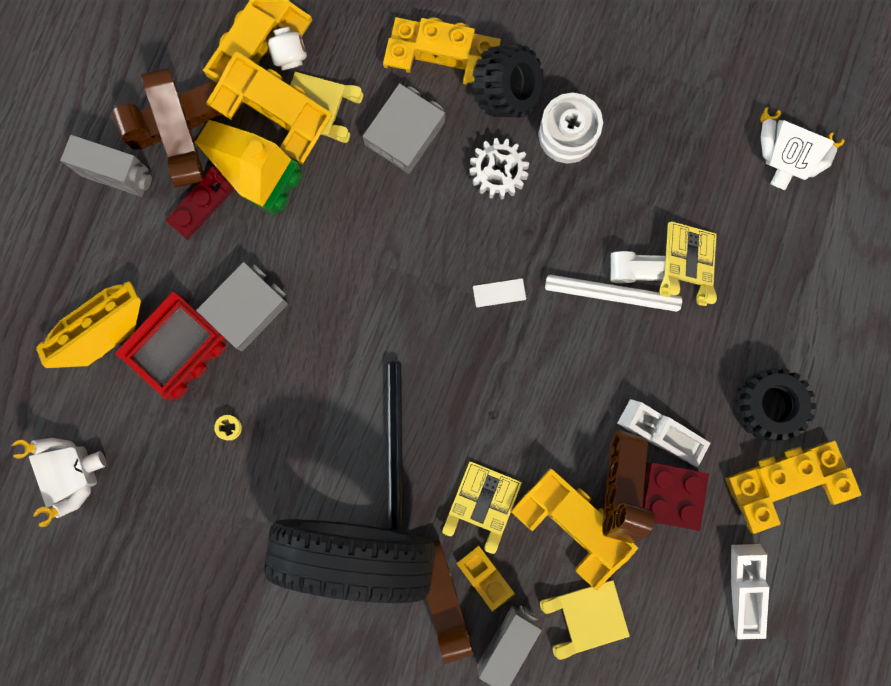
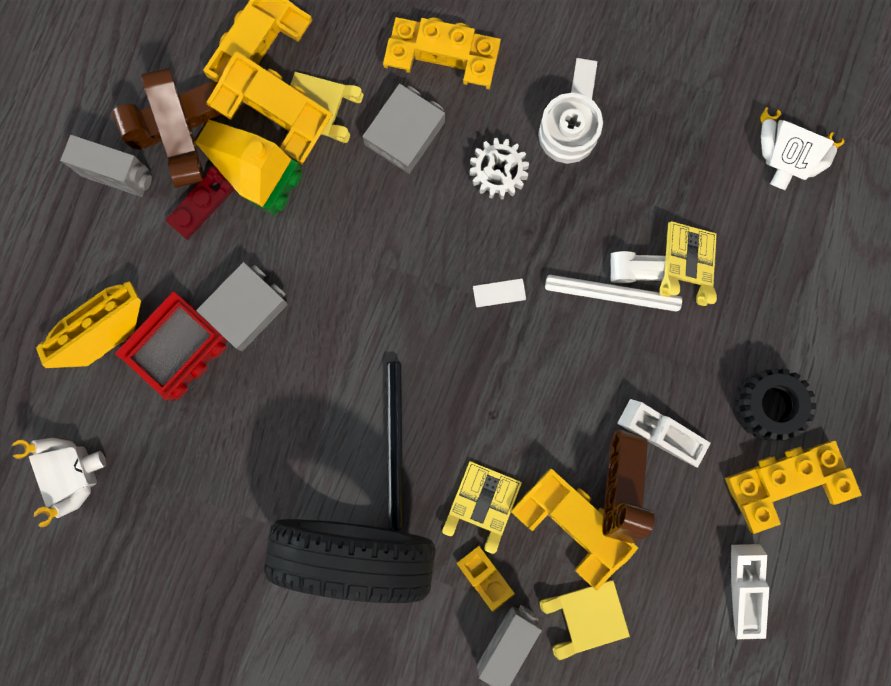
light yellow bush [215,415,242,440] -> none
white head [268,27,307,70] -> none
reddish brown beam [426,540,474,664] -> none
black tyre [472,45,544,118] -> none
dark red brick [642,462,709,531] -> none
none -> white sticker [571,58,598,100]

